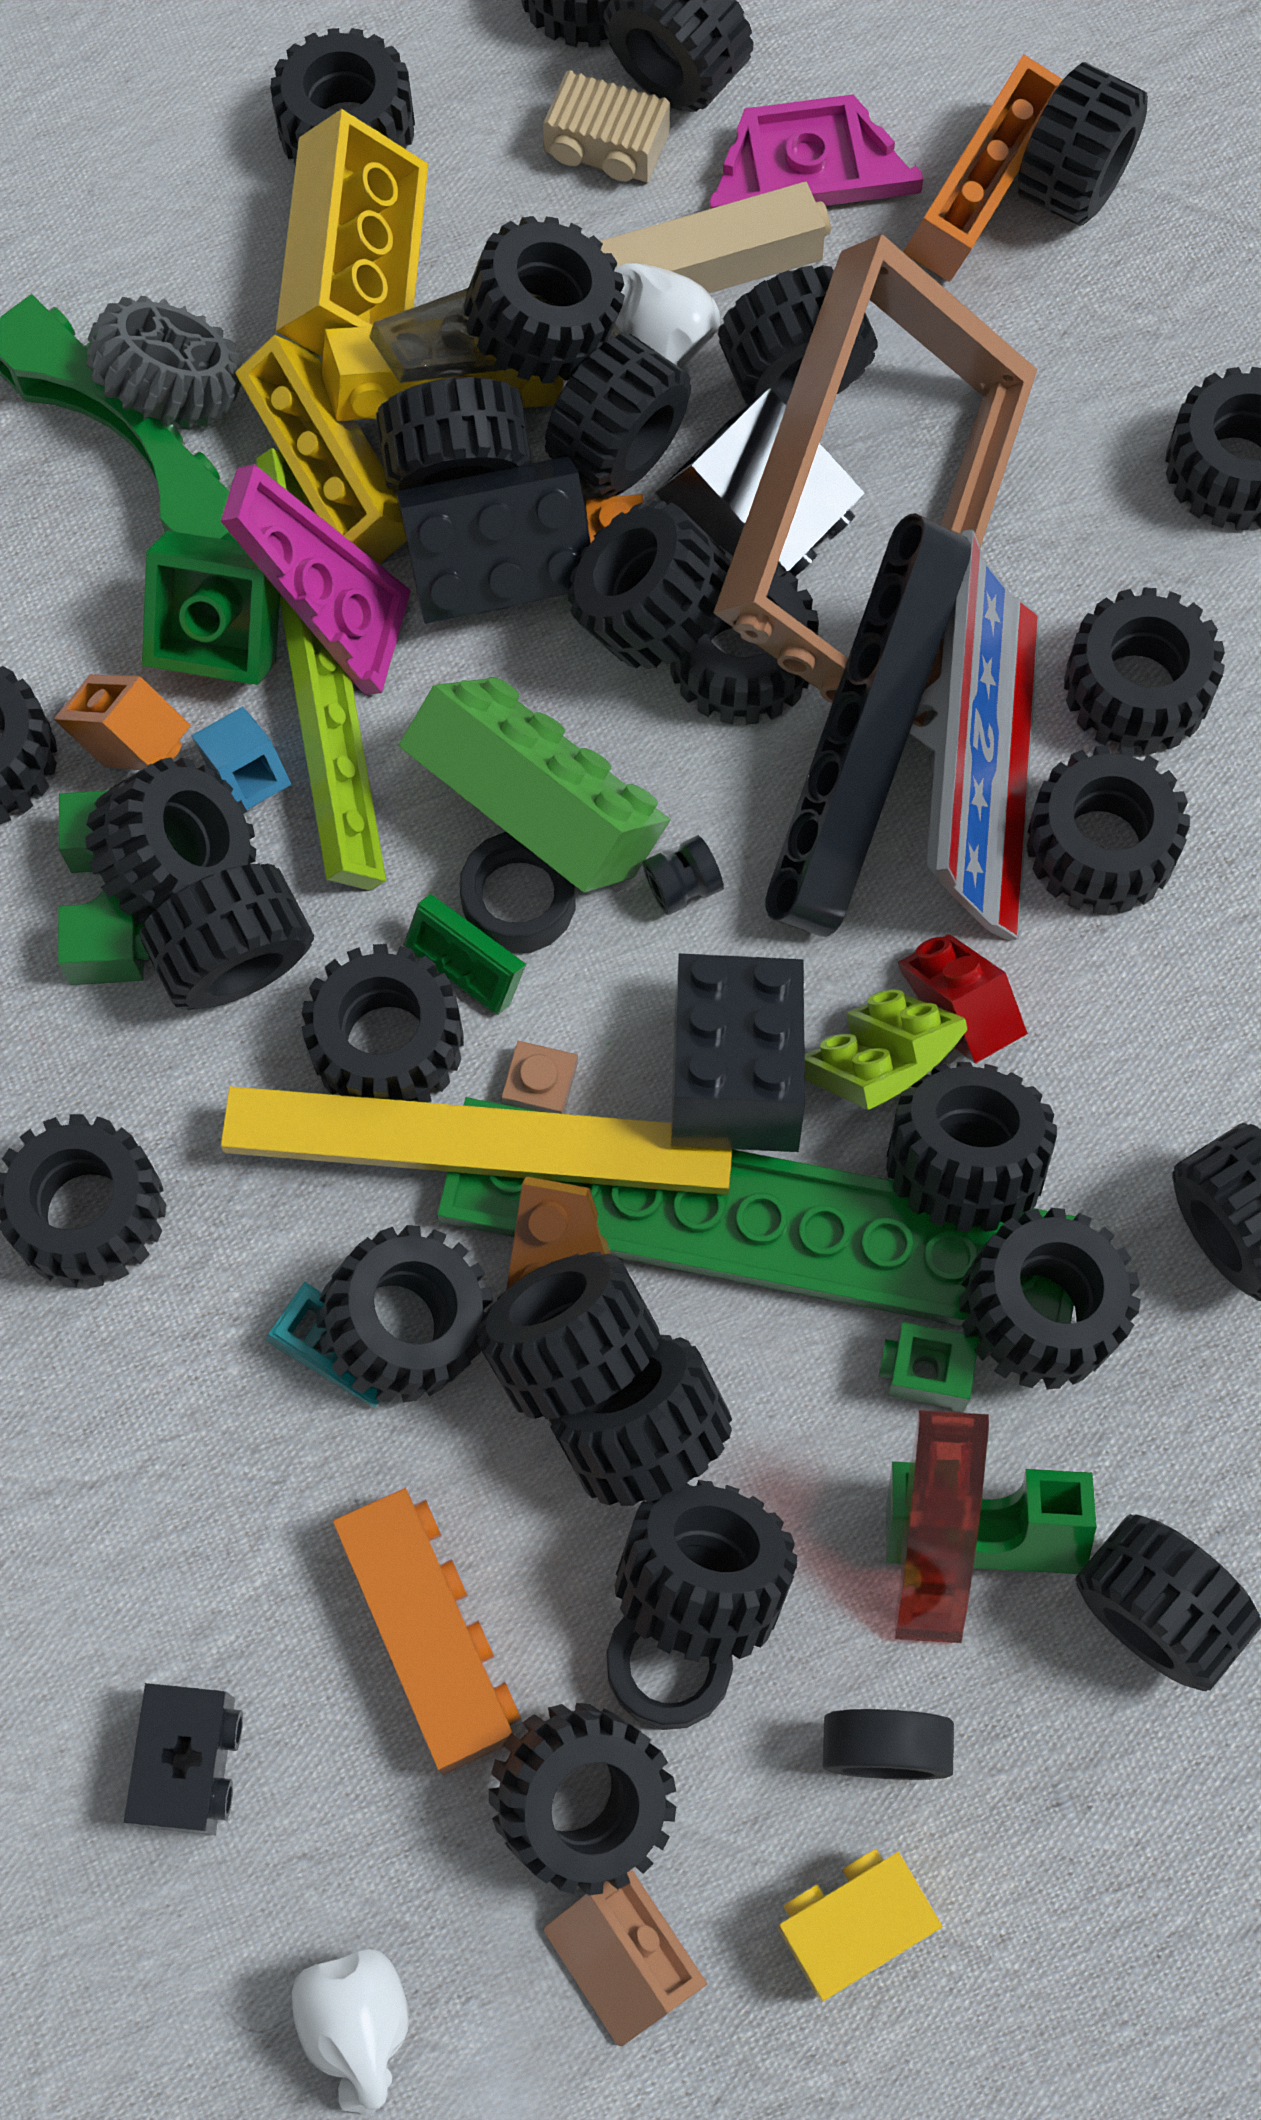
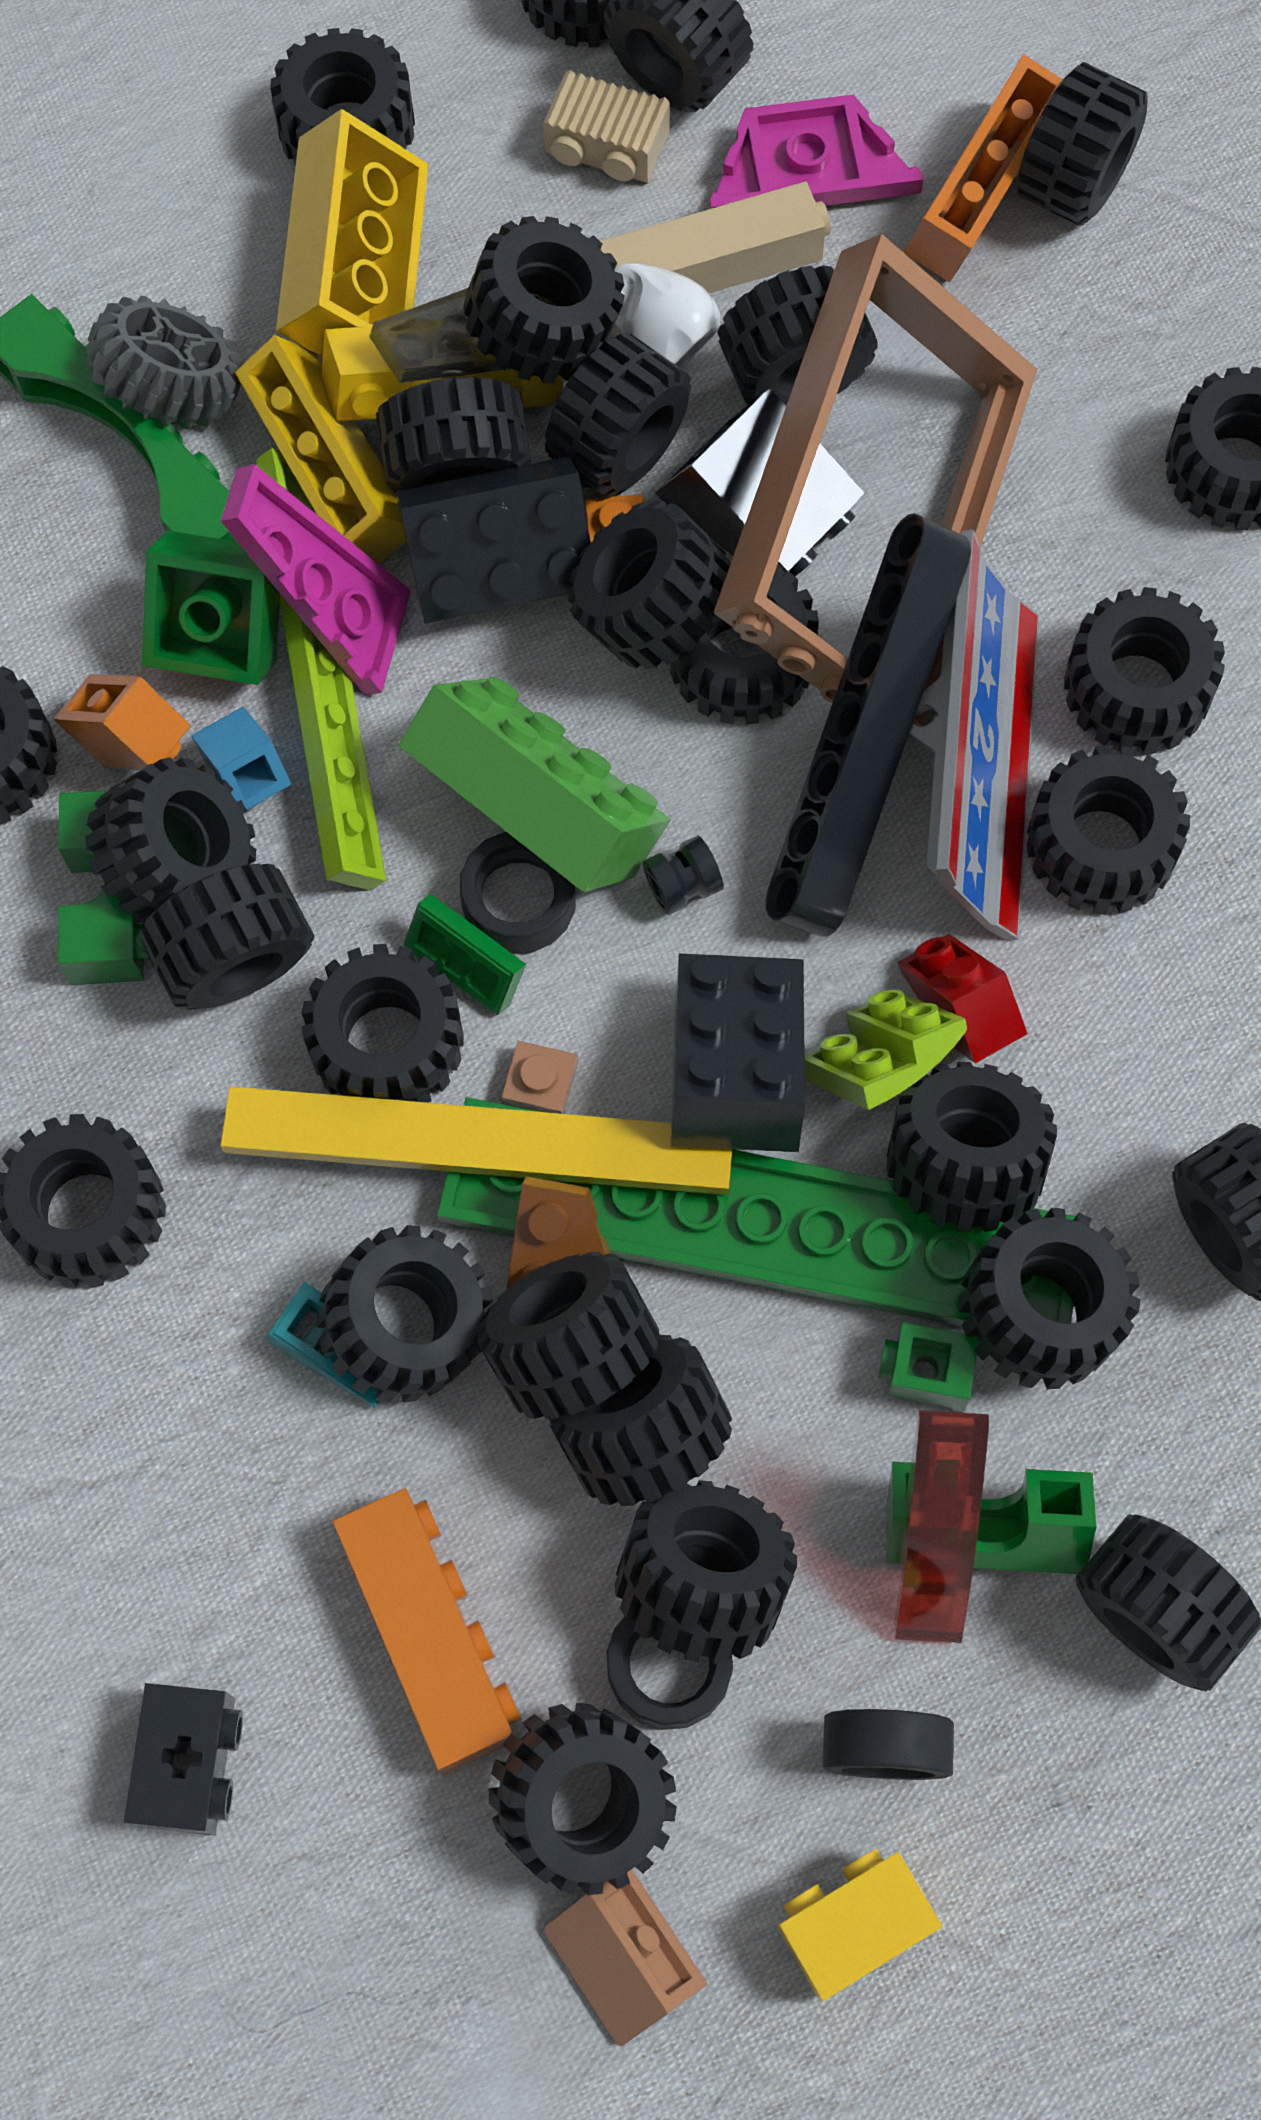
white piece [292,1949,409,2115] -> none

